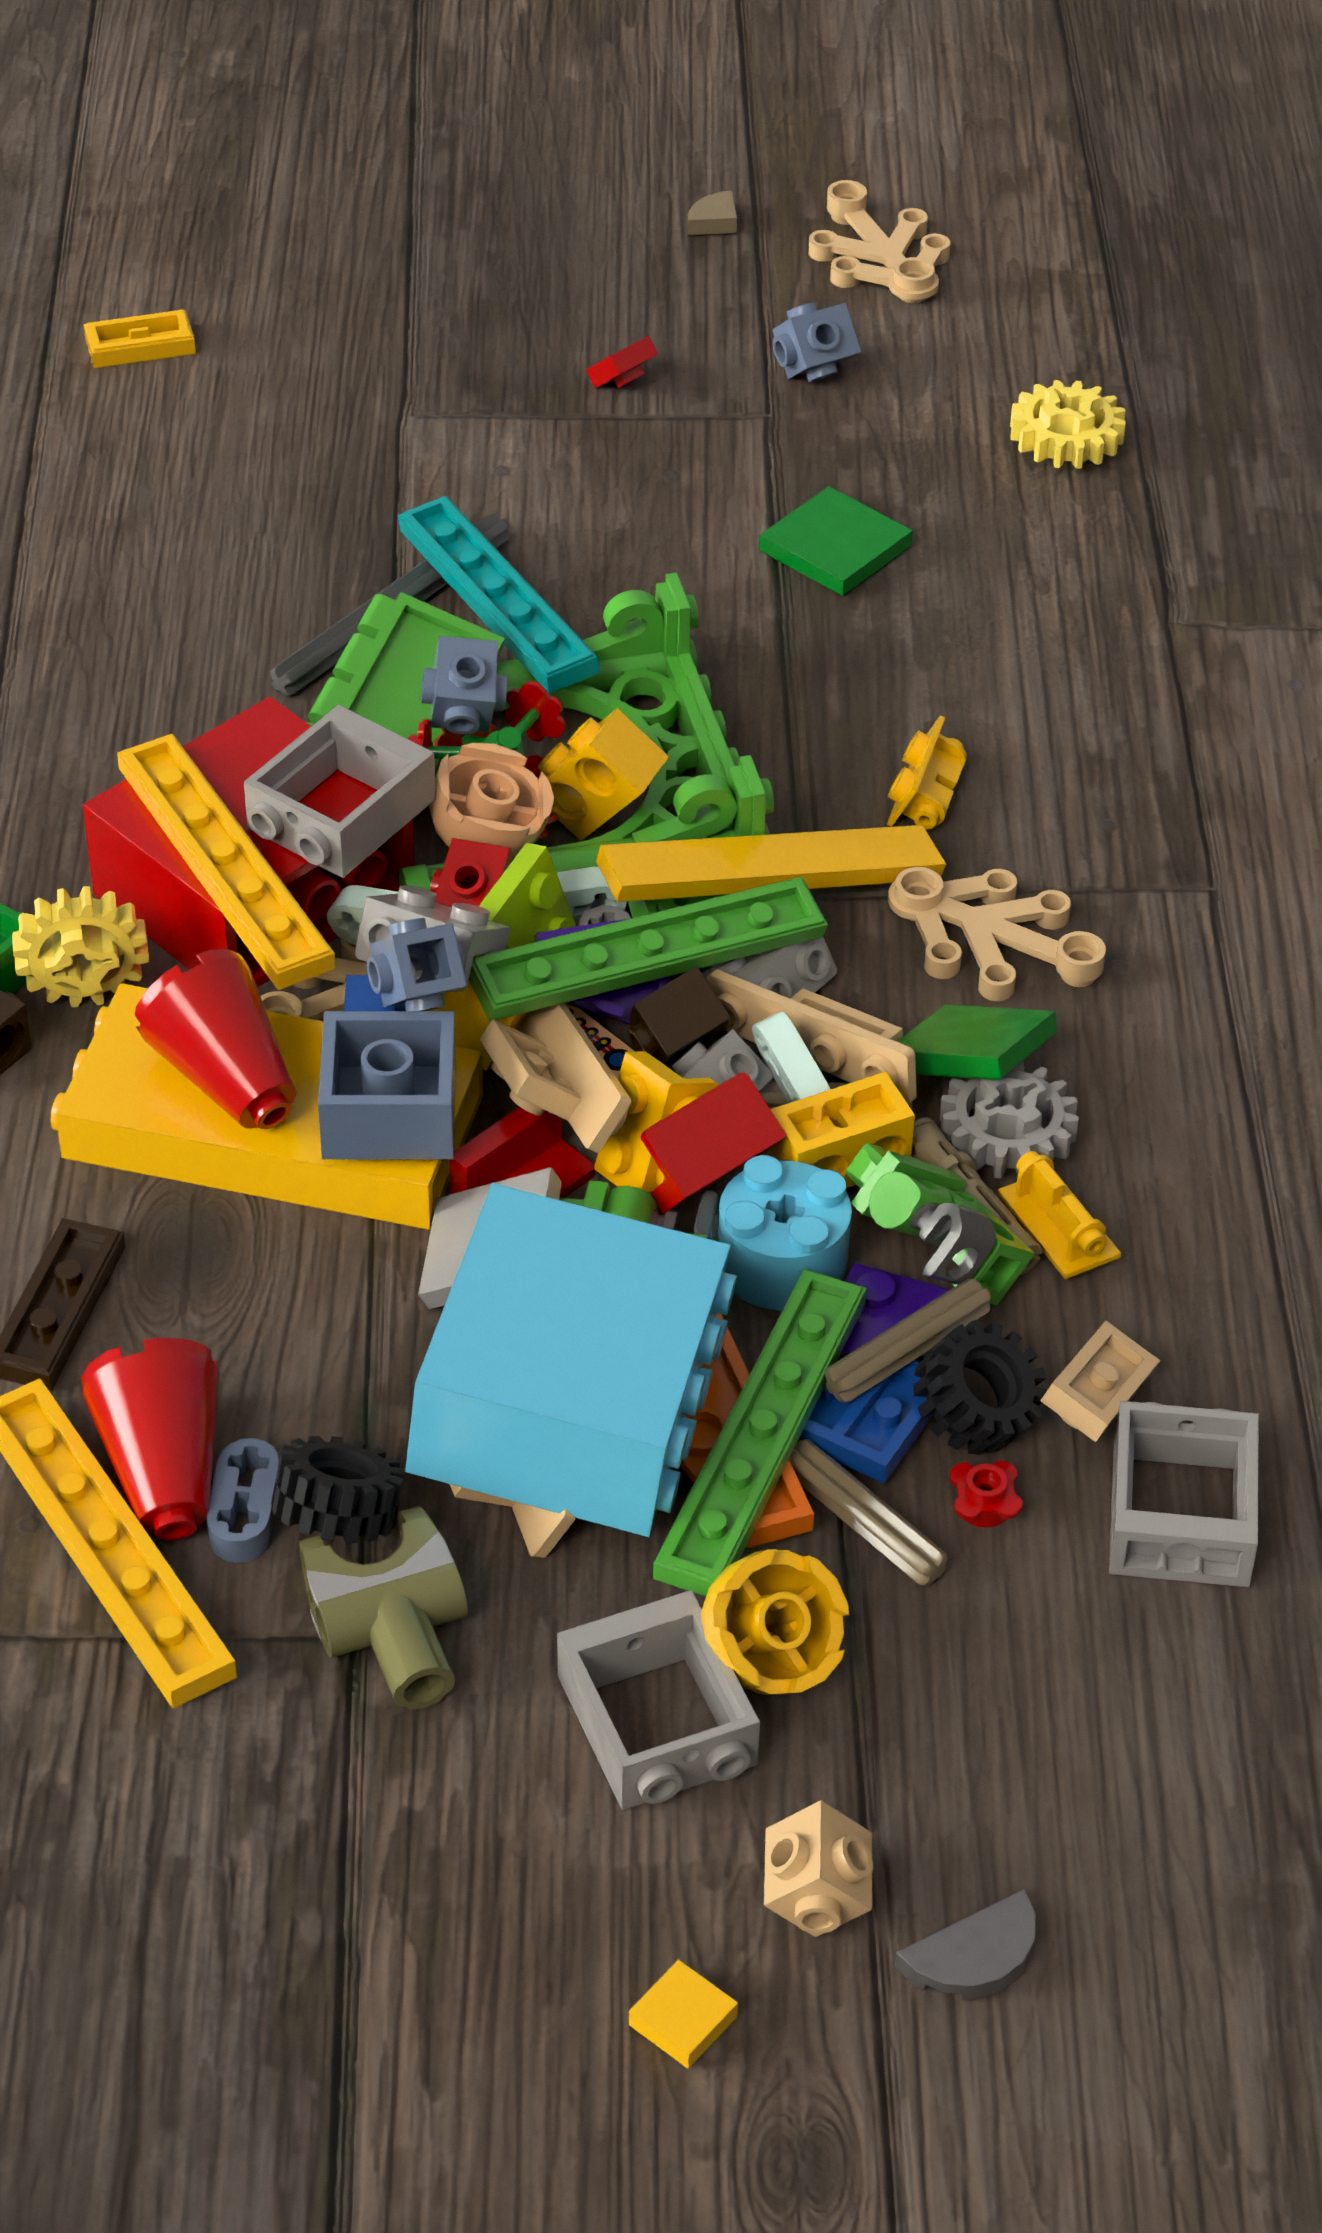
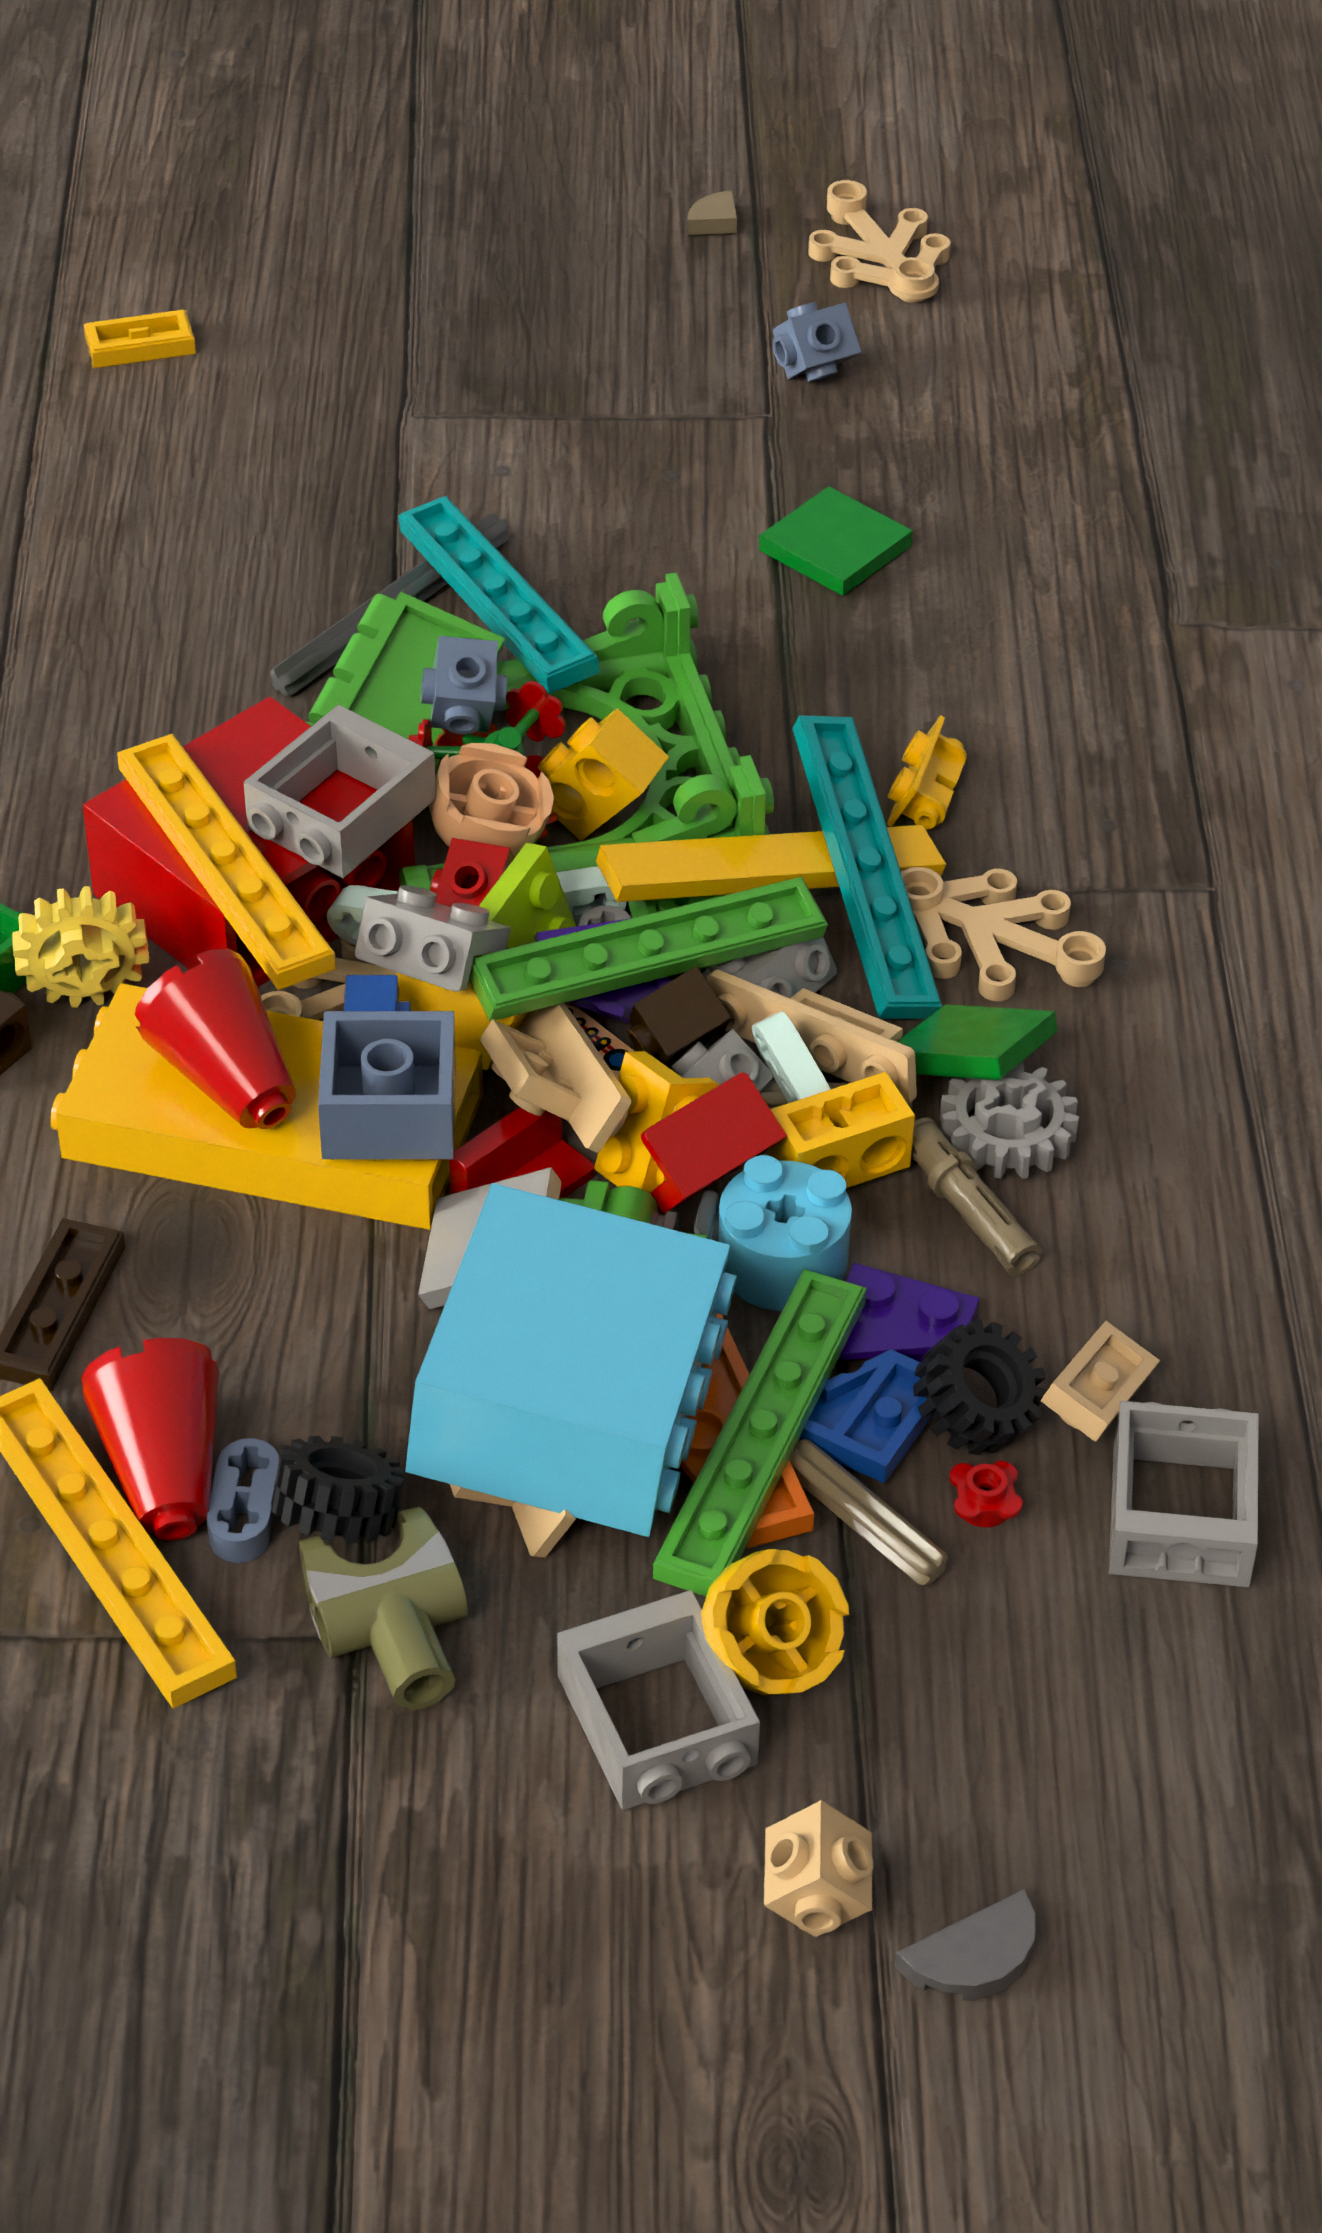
sand blue brick [367,918,467,1011] -> none
red plate [586,336,658,389] -> none
yellow tile [629,1959,738,2069] -> none
dark tan axle [824,1278,991,1403] -> none
bright green hips [846,1143,1035,1305] -> none
yellow hinge [997,1151,1121,1279] -> none
light yellow gear [1010,380,1126,469] -> none
none -> teal tile [792,715,942,1019]

